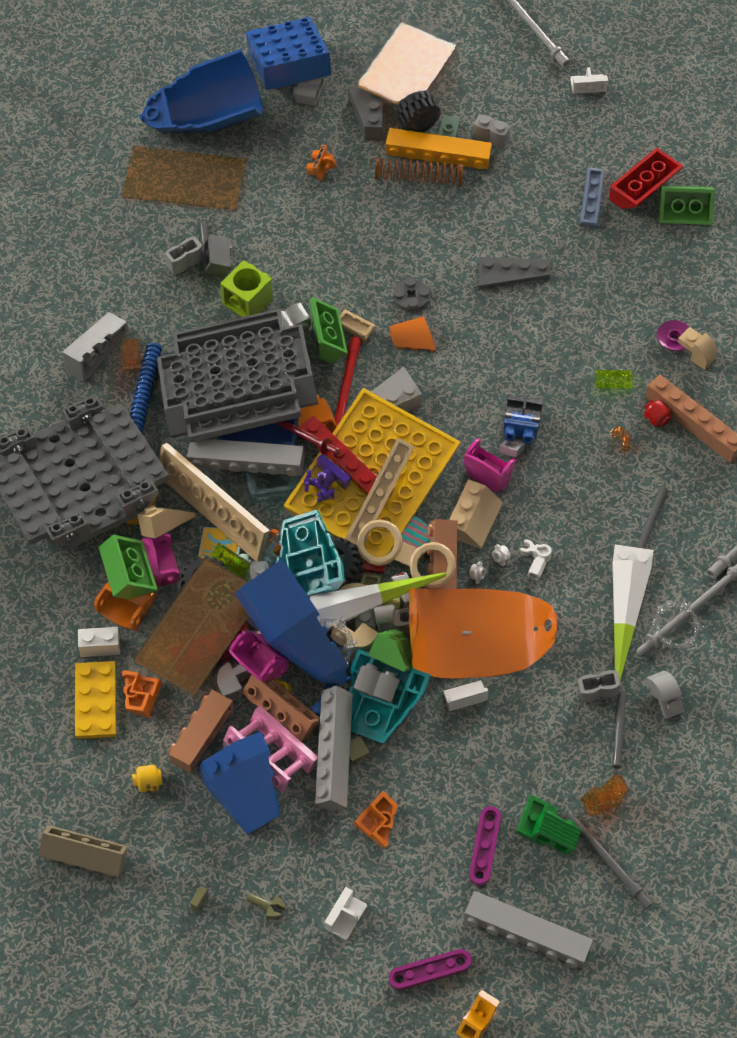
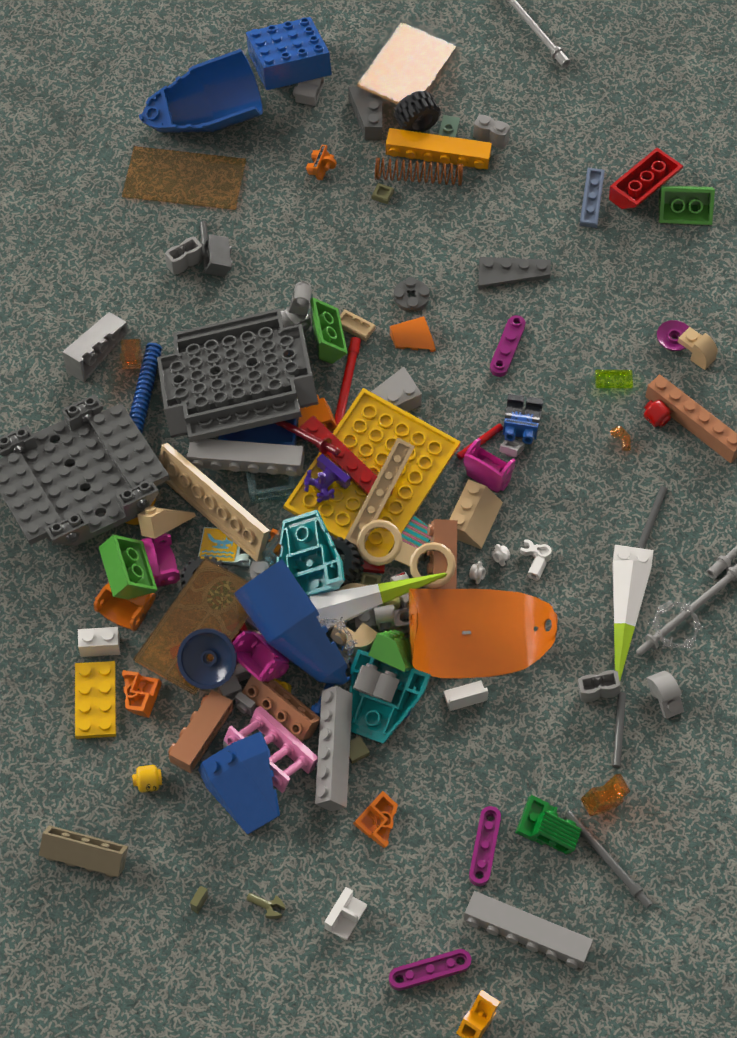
clear neon green tile [209,543,251,579] -> none
lime brick [220,260,273,317] -> none
white panel [570,68,608,94] -> none
none -> dark blue dish [177,628,237,689]
none -> light grey plate [235,692,256,716]
none -> light grey piece [288,281,312,316]
none -> olive tile [371,183,394,204]
none -> red bar [456,423,503,460]
none -> magenta plate [490,315,526,377]

